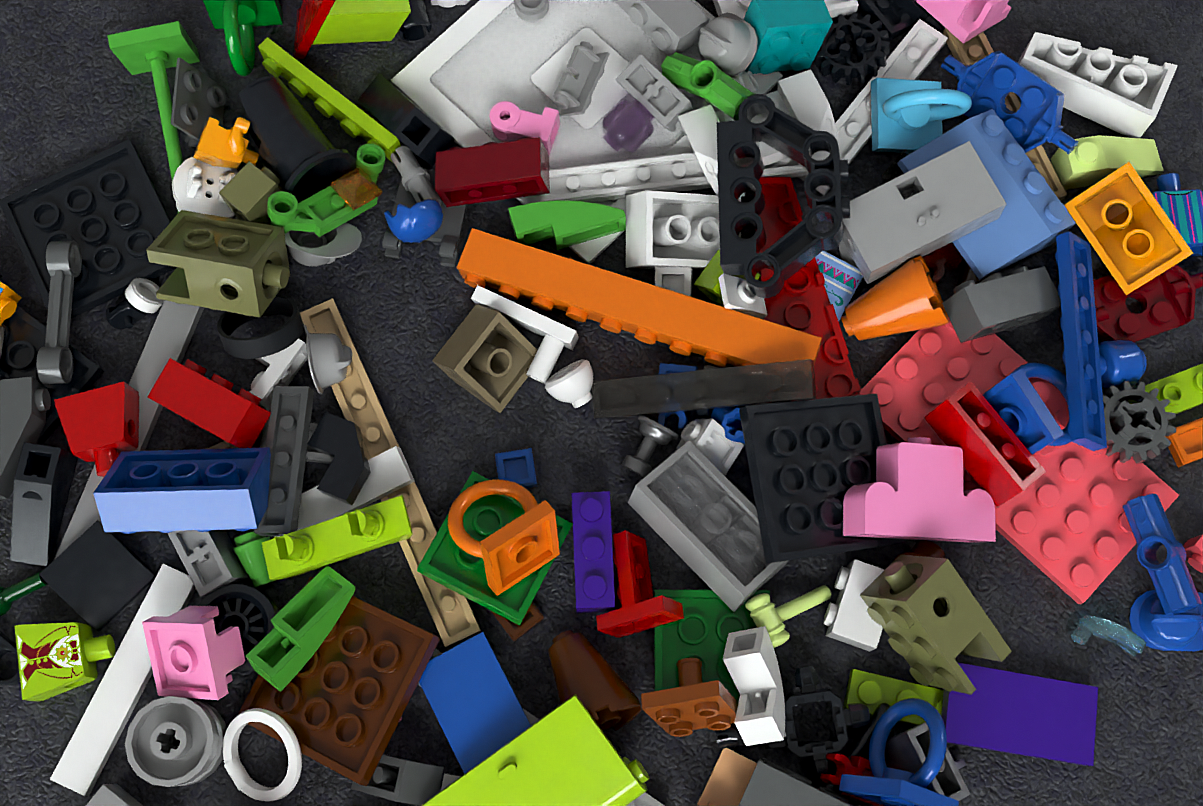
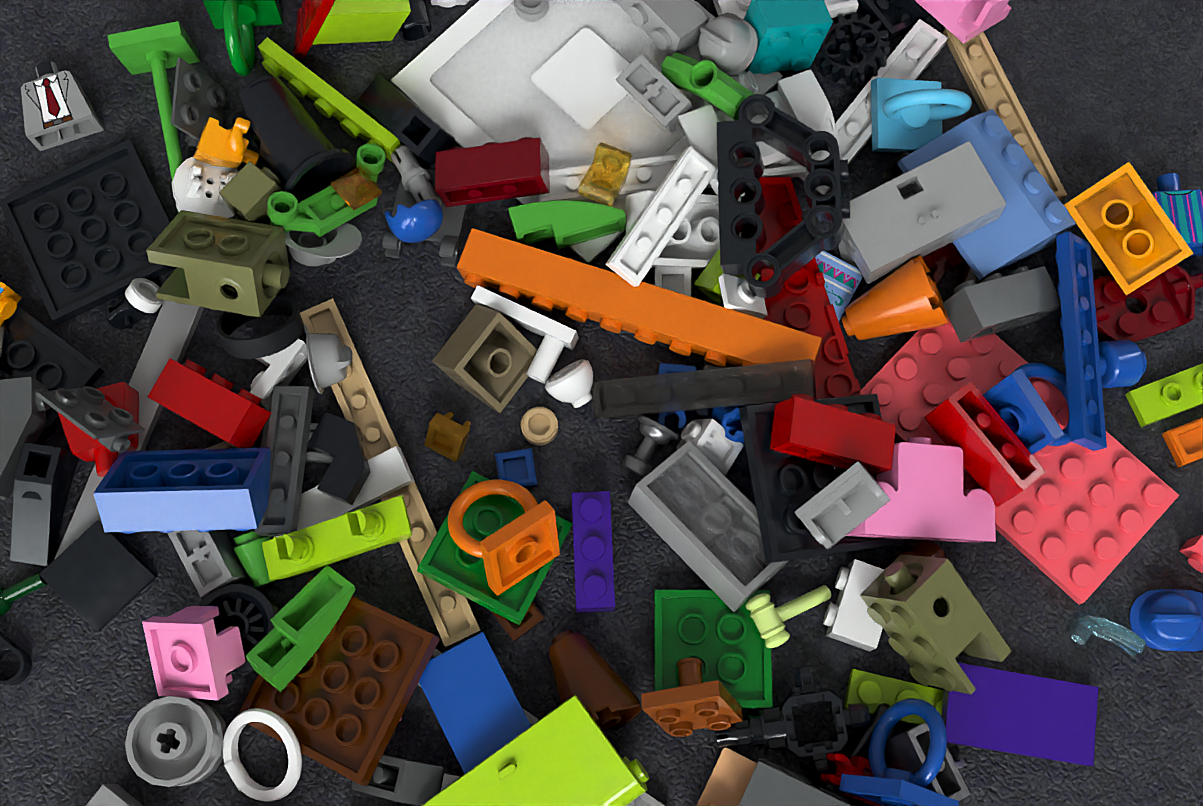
lime torso [14,622,115,702] -> none
dark grey piece [36,241,82,384] -> none
white tile [50,564,196,796] -> none
bright pink leg [489,101,560,156] -> none
light grey hinge [553,41,610,117] -> none
red bracket [596,530,684,638] -> none
clear purple head [602,99,655,153] -> none
white brick [723,626,785,746] -> none
blue plate [941,51,1079,155] -> none
white wedge [1018,32,1178,138] -> none
yellowish green slope [1051,135,1164,190] -> none
dark grey gear [1103,381,1176,464] -> none
blue piece [1123,494,1202,616] -> none
none -> light grey torso [21,61,104,151]
none -> dark grey hinge [36,386,145,453]
none -> pearl gold tile [424,412,471,462]
none -> tan tile [521,407,558,446]
none -> clear yellow bracket [578,142,632,207]
none -> white tile [605,146,718,287]
none -> red brick [770,394,896,476]
none -> light grey hinge [795,462,891,549]

